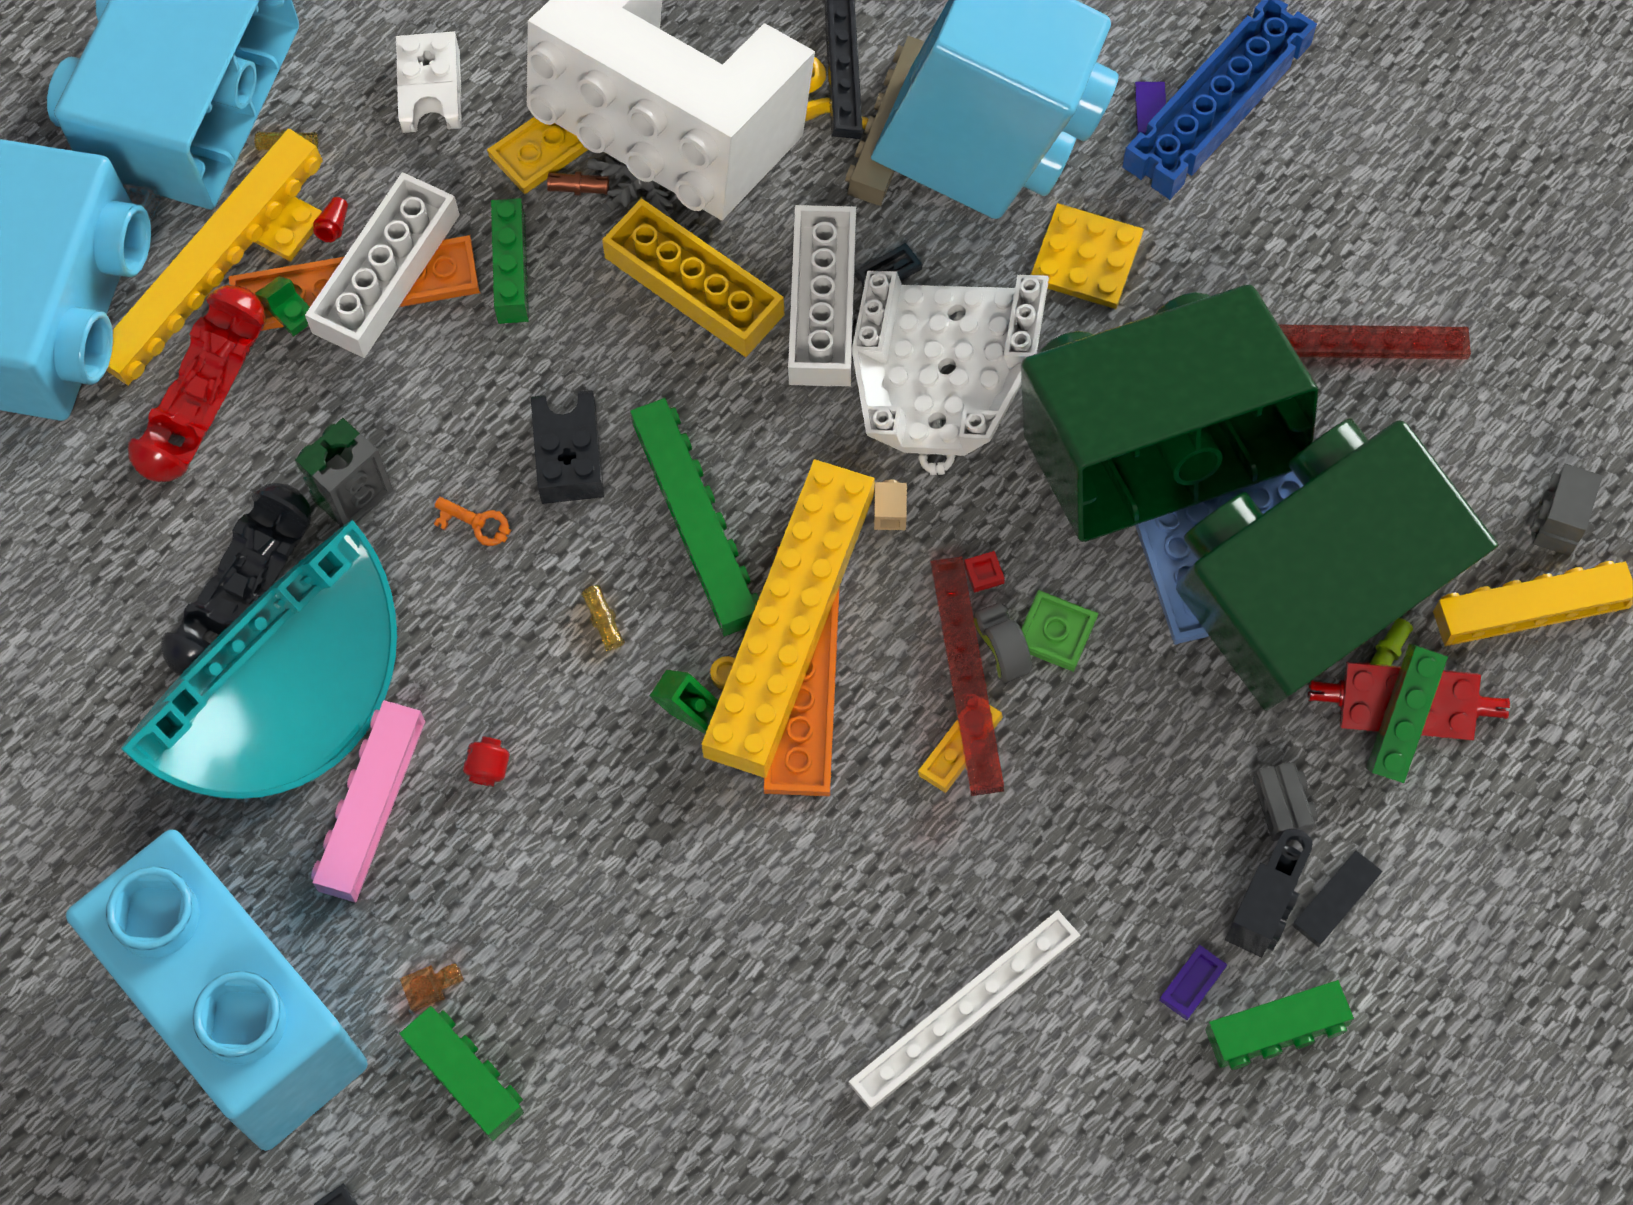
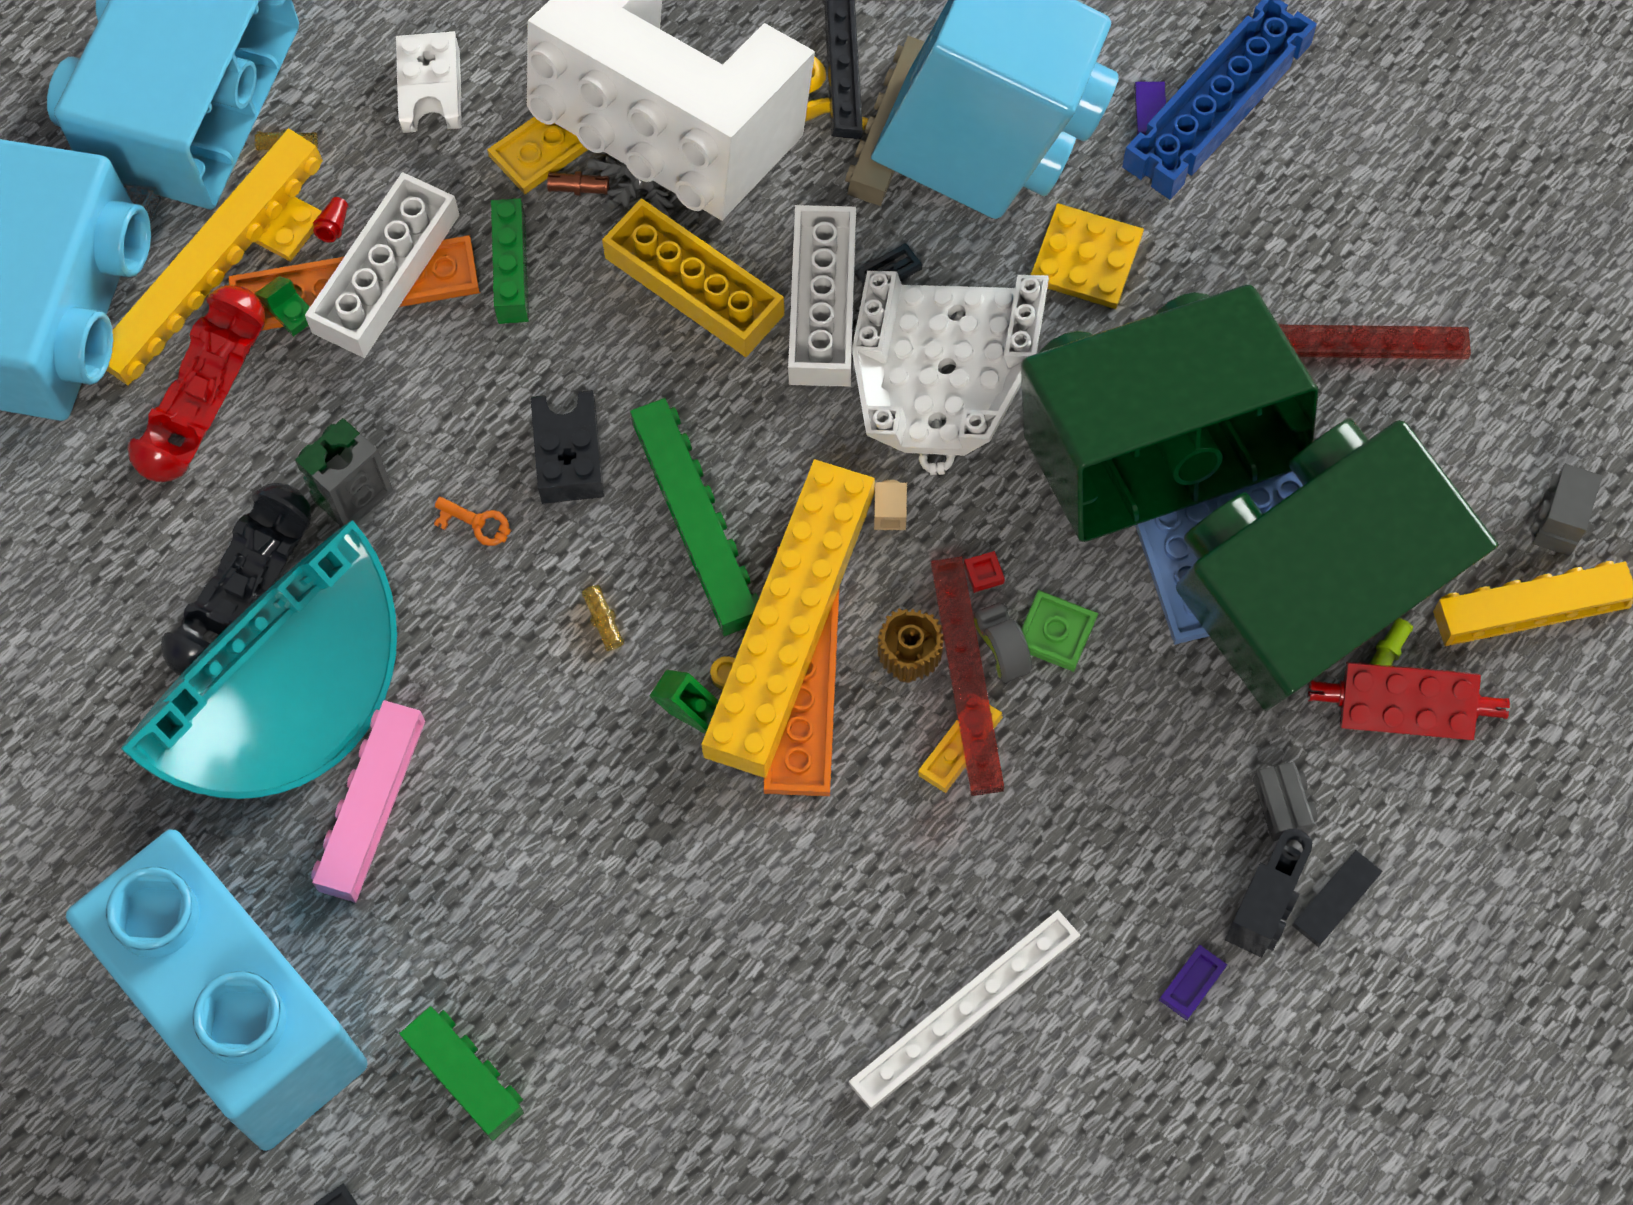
clear orange plate [399,963,464,1012] -> none
red head [463,736,510,787] -> none
green brick [1205,980,1354,1070] -> none
green brick [1366,643,1448,783] -> none
none -> pearl gold brick [878,608,943,683]

